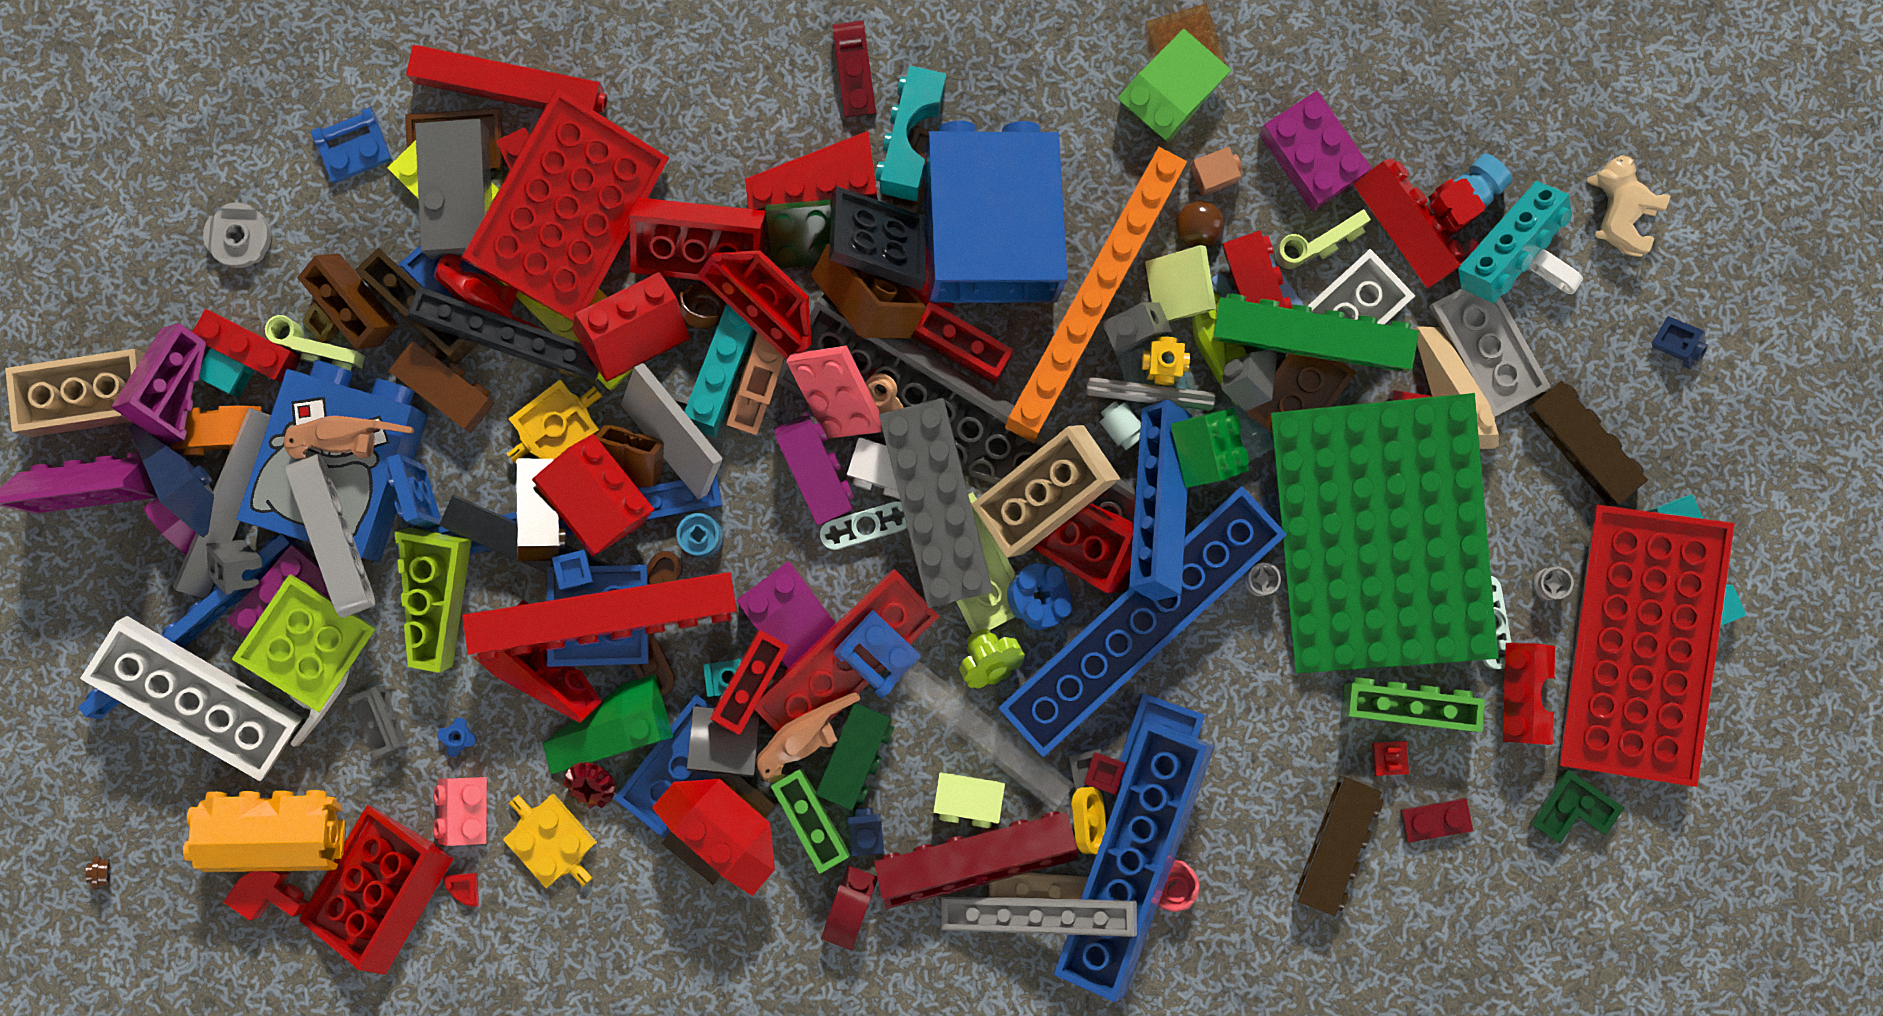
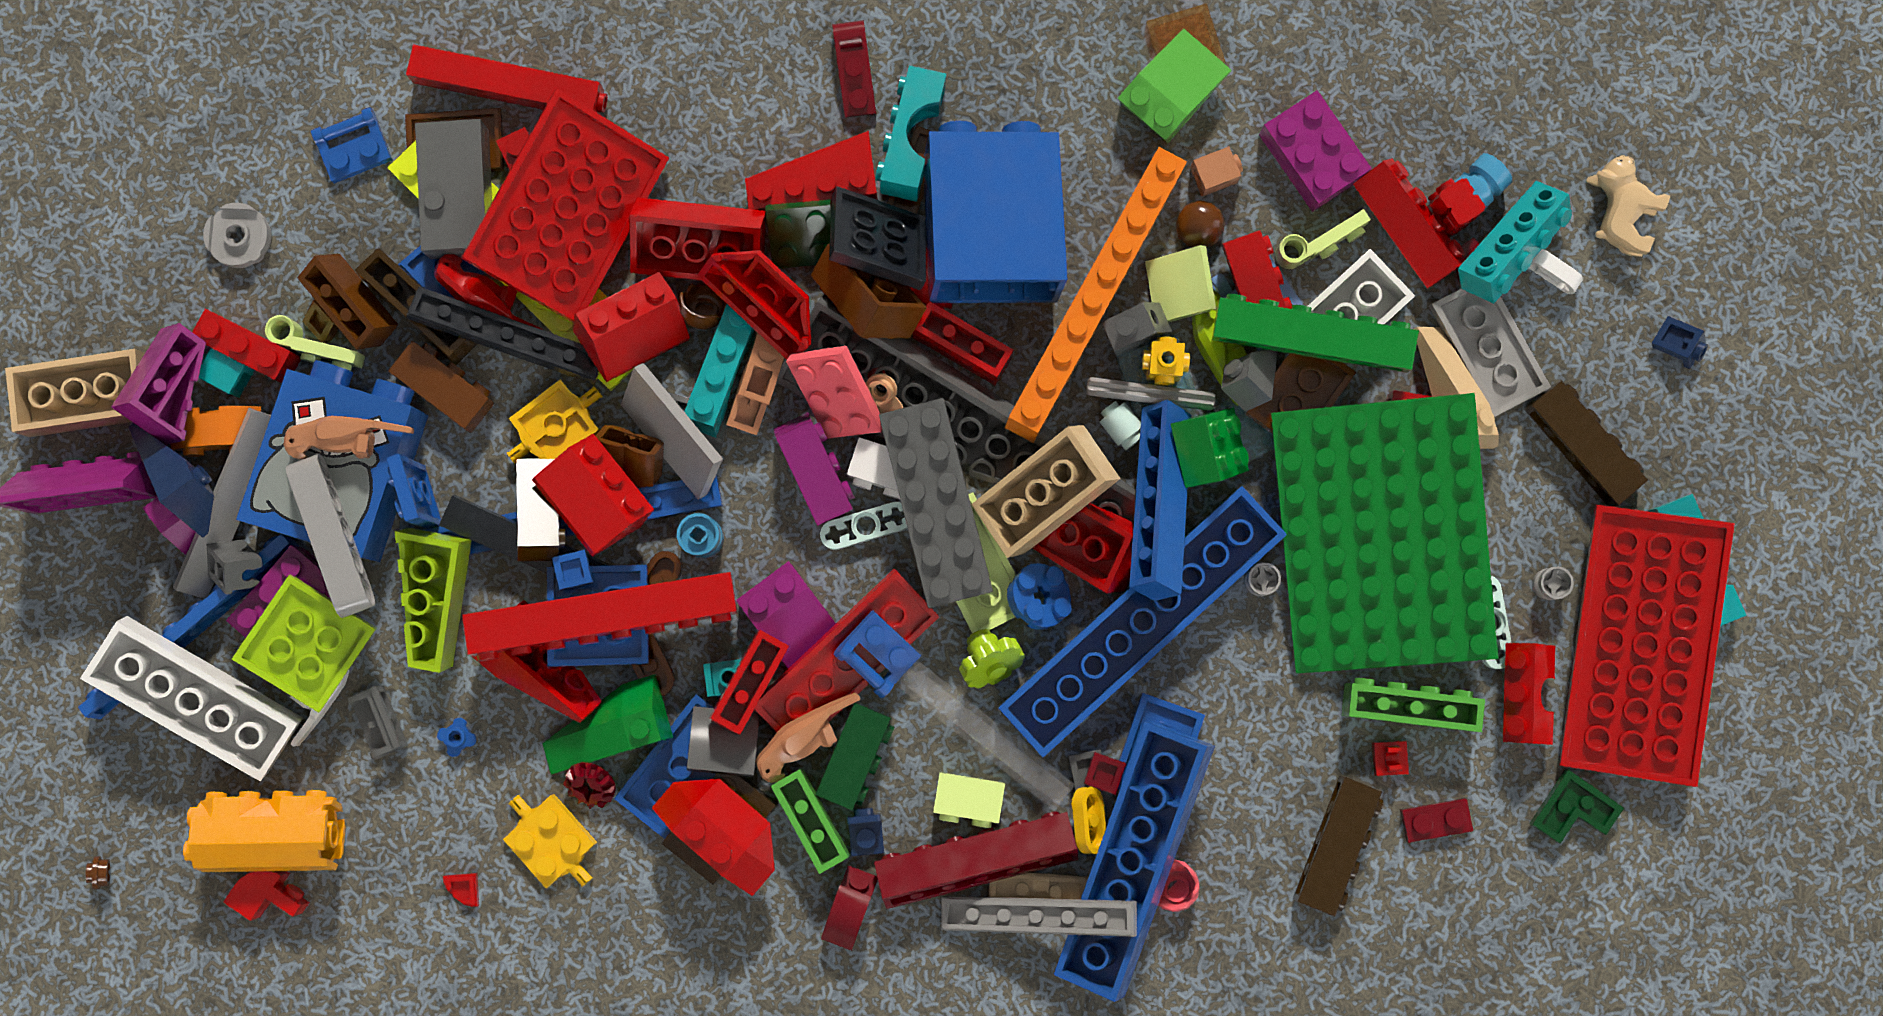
red slope [299,805,454,975] -> none
coral bracket [433,777,487,846] -> none

